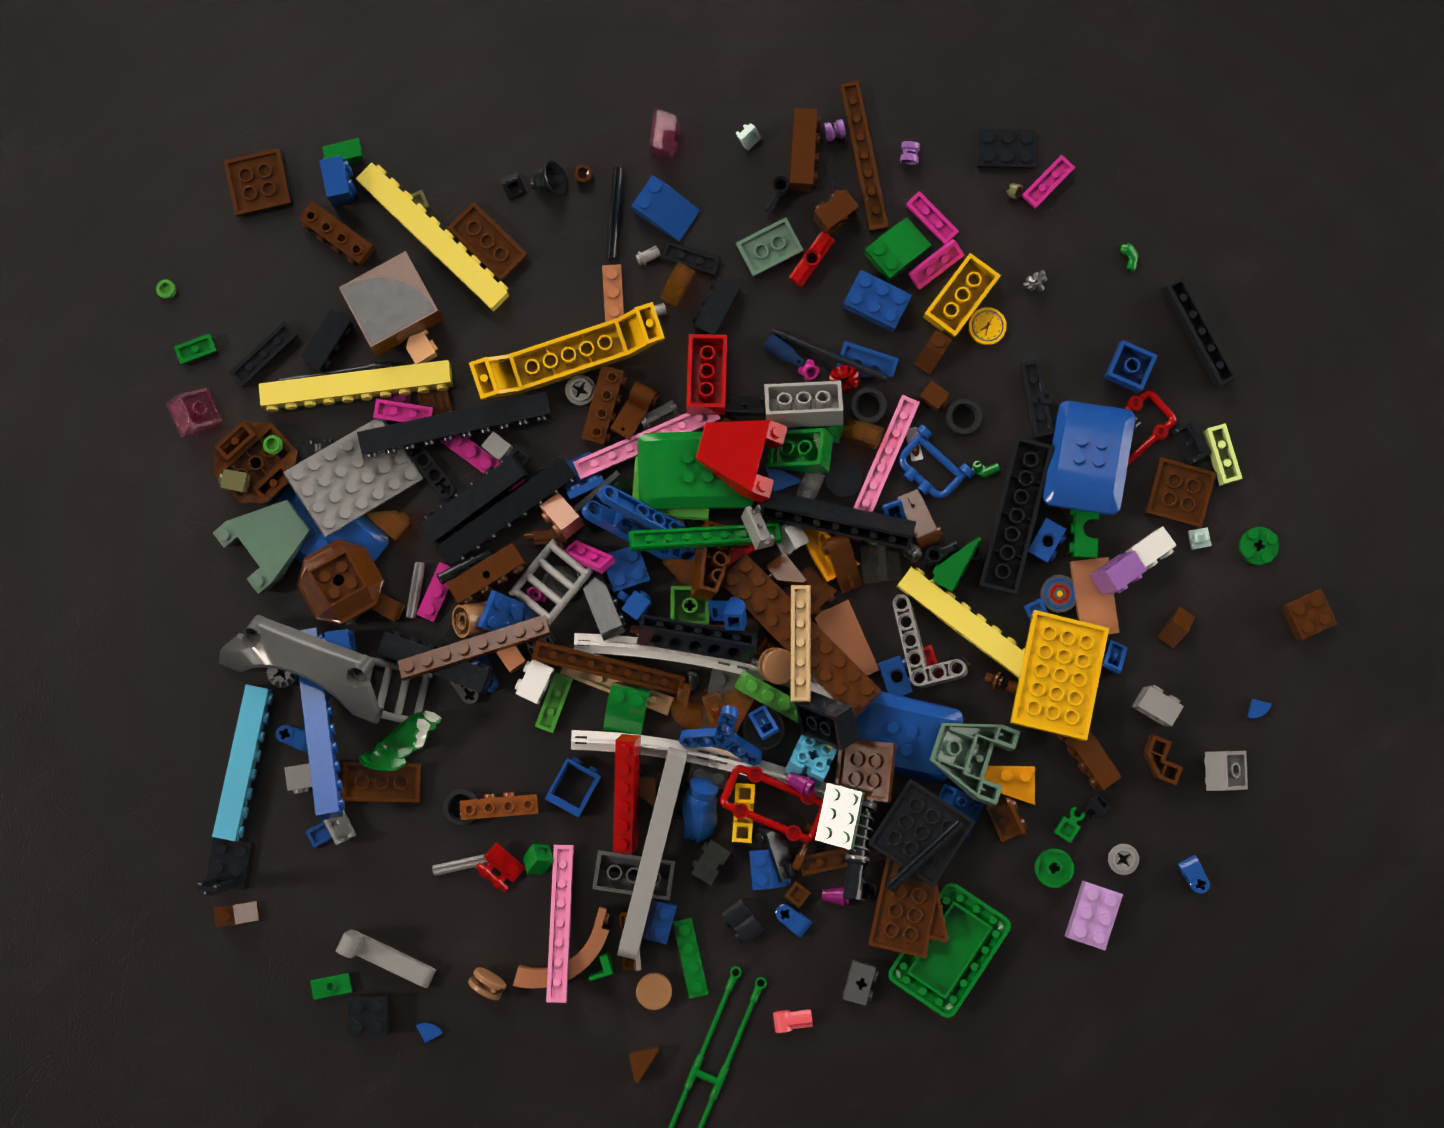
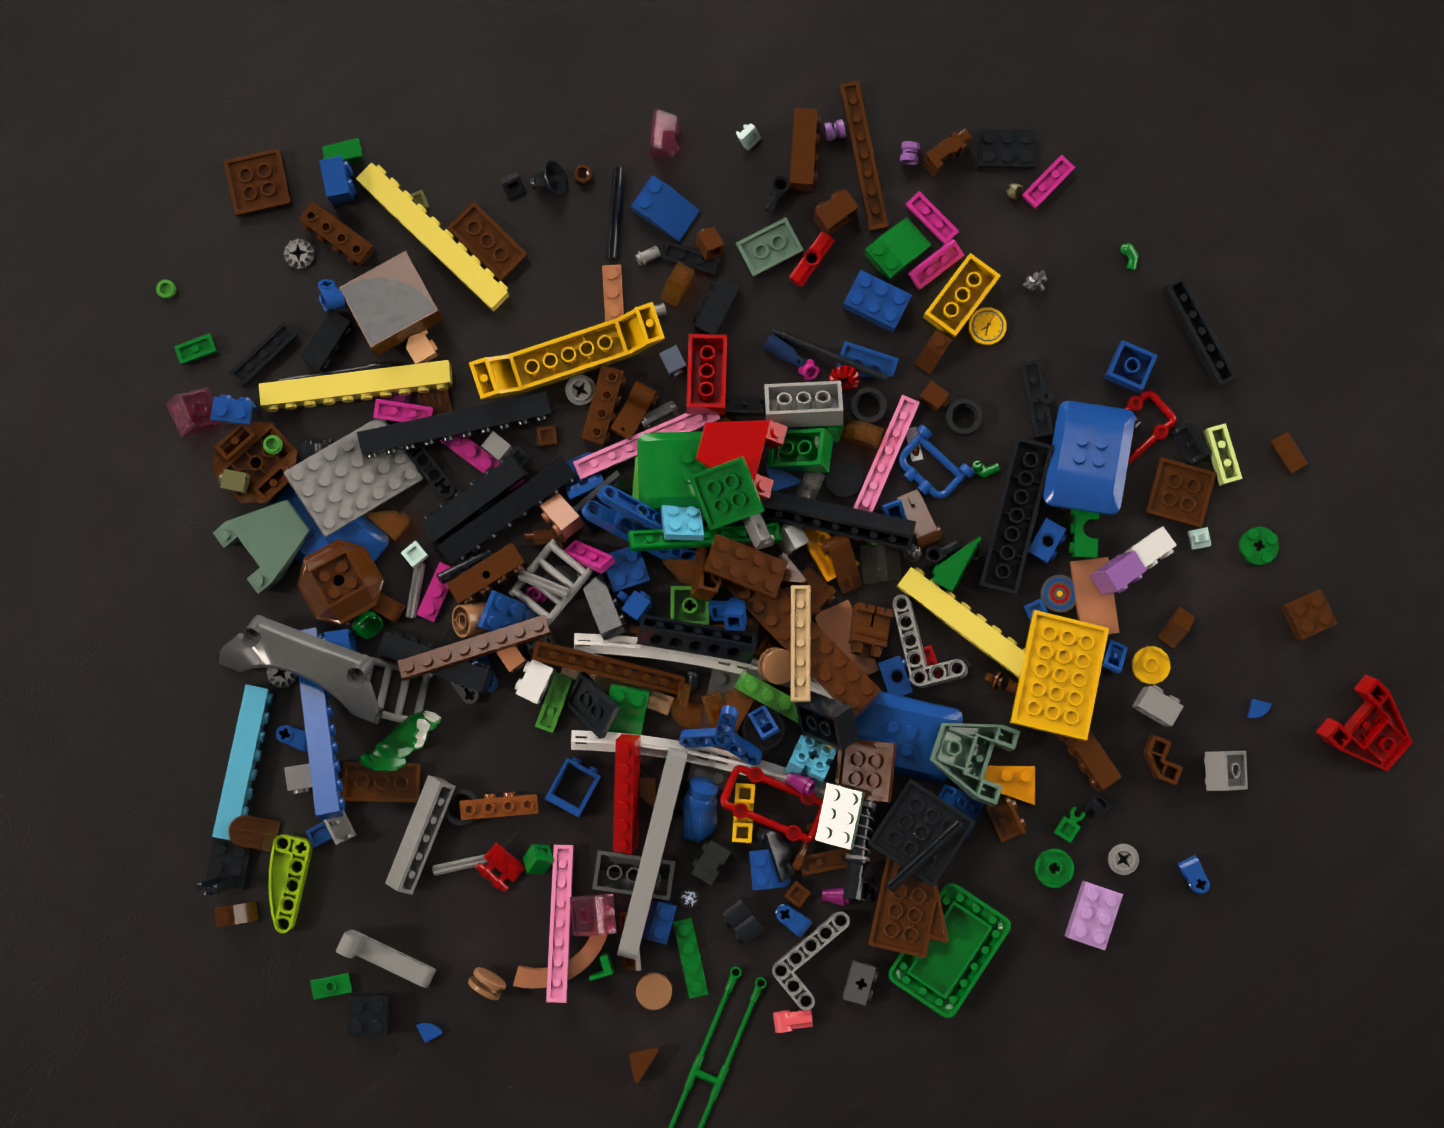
none -> blue bracket [210,394,259,425]
none -> reddish brown window [228,815,281,852]
none -> lime beam [268,834,313,933]
none -> light grey gear [283,238,314,269]
none -> blue piece [318,279,345,312]
none -> green hair [352,611,383,639]
none -> light grey brick [385,775,456,895]
none -> light aqua tile [401,541,429,568]
none -> light grey axle [518,570,571,599]
none -> reddish brown tile [536,425,558,447]
none -> black plate [565,672,620,739]
none -> clear pink slope [570,893,616,936]
none -> sand blue brick [659,345,687,377]
none -> medium azure plate [661,505,704,541]
none -> clear smoke tile [680,888,699,908]
none -> green plate [689,456,765,530]
none -> reddish brown brick [695,227,724,261]
none -> reddish brown plate [703,534,788,599]
none -> light grey beam [772,911,850,1011]
none -> reddish brown hips [848,602,894,659]
none -> reddish brown hips [922,129,972,178]
none -> yellow tile [1132,646,1171,684]
none -> reddish brown tile [1270,431,1308,474]
none -> red wedge [1316,675,1413,771]

